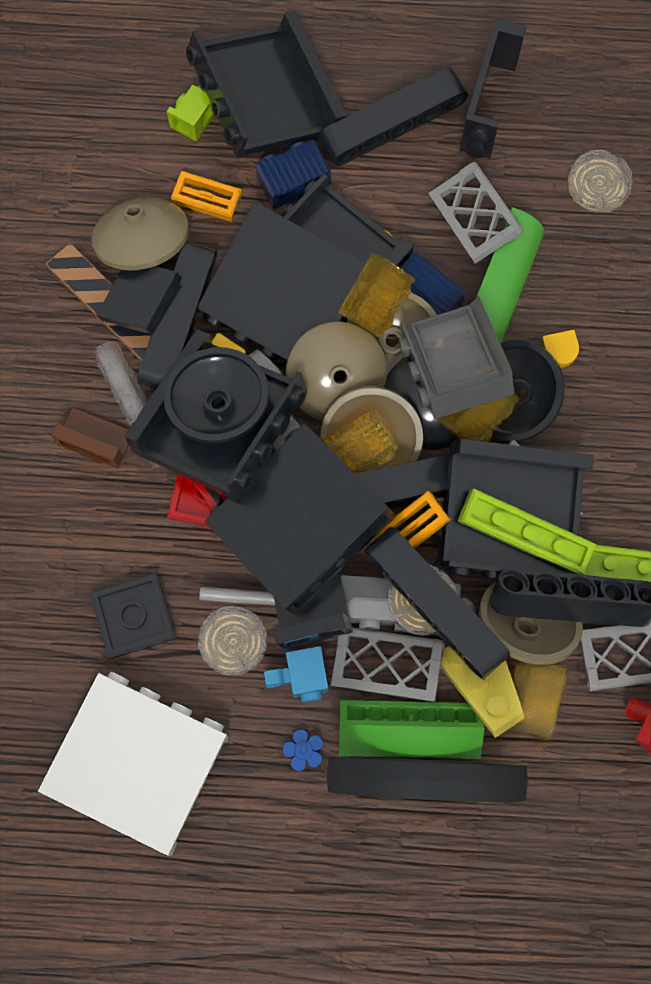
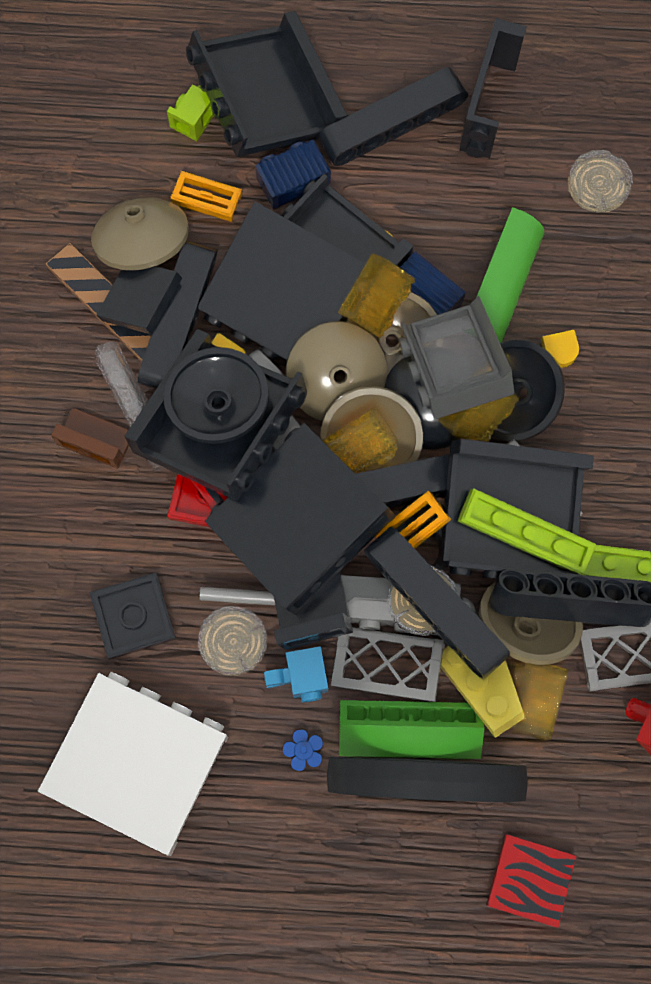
light grey window [428,162,524,263] -> none
none -> red tile [486,834,576,928]

